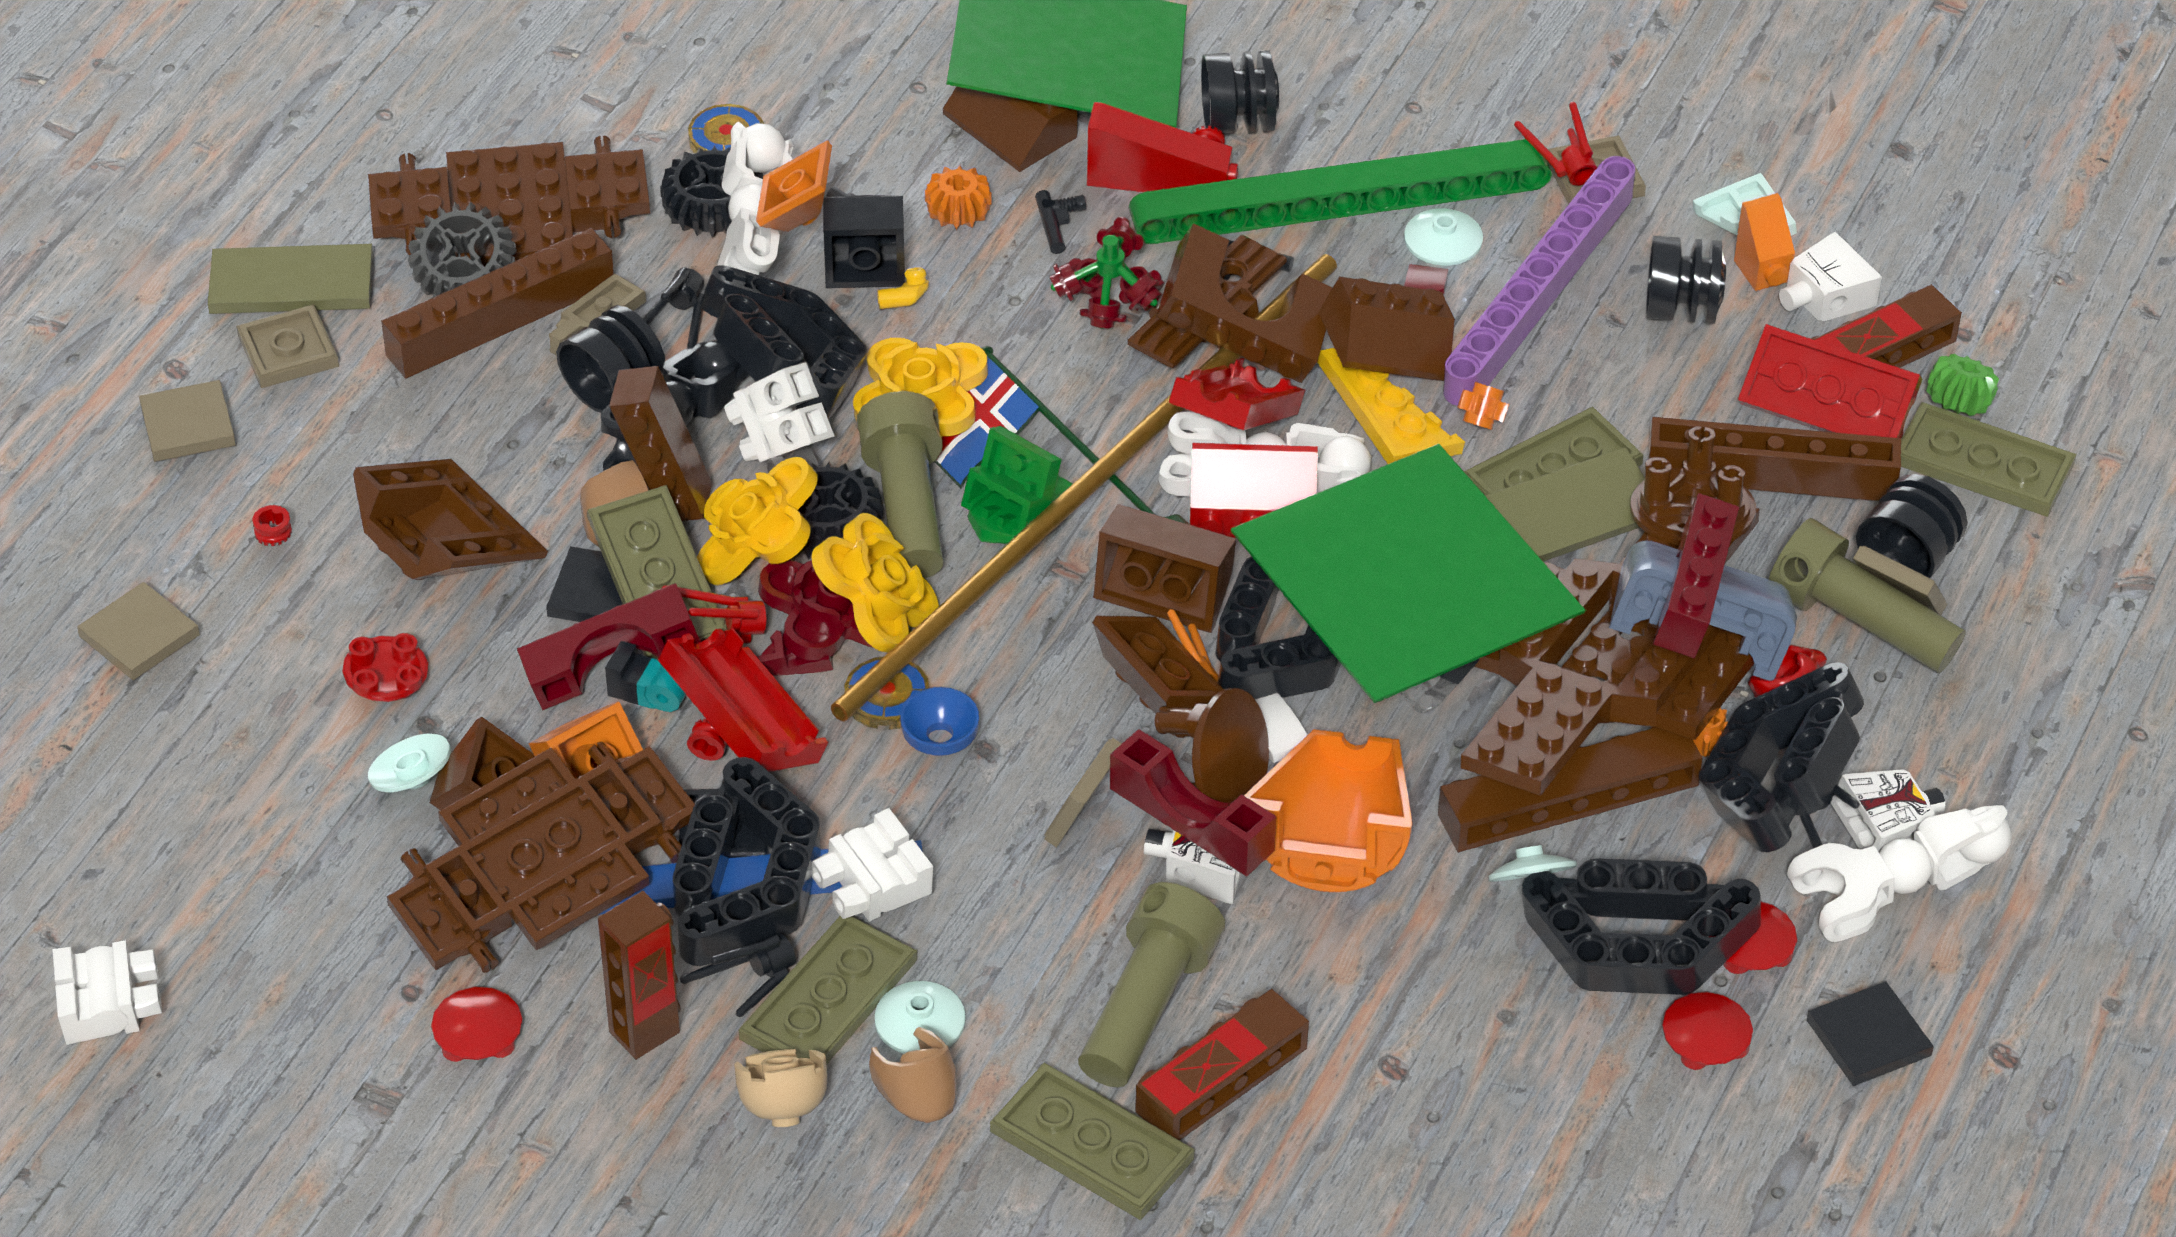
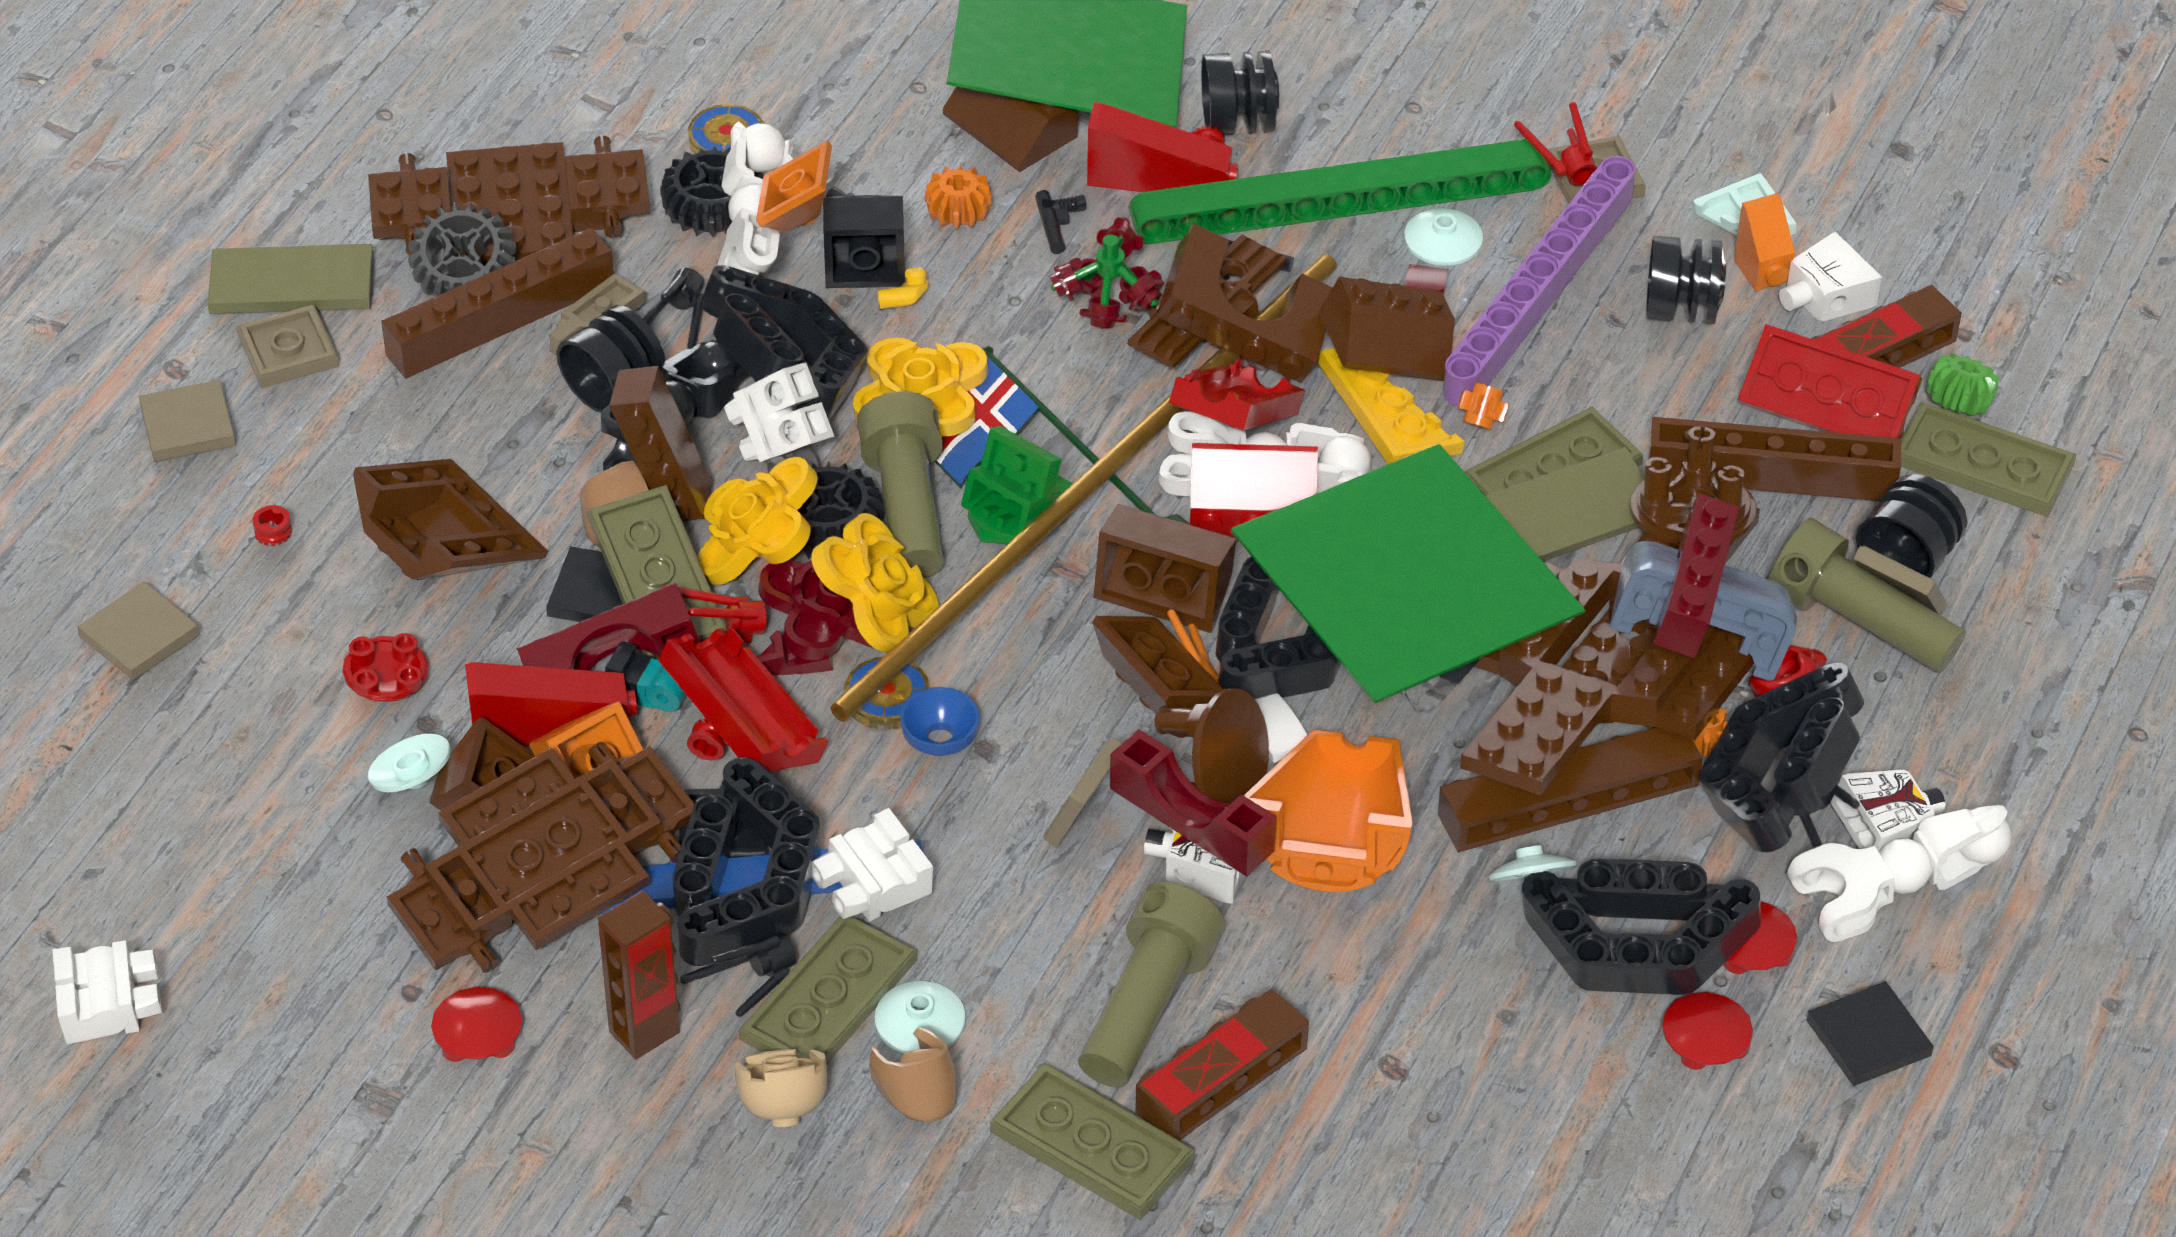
none -> red slope [465,662,638,747]

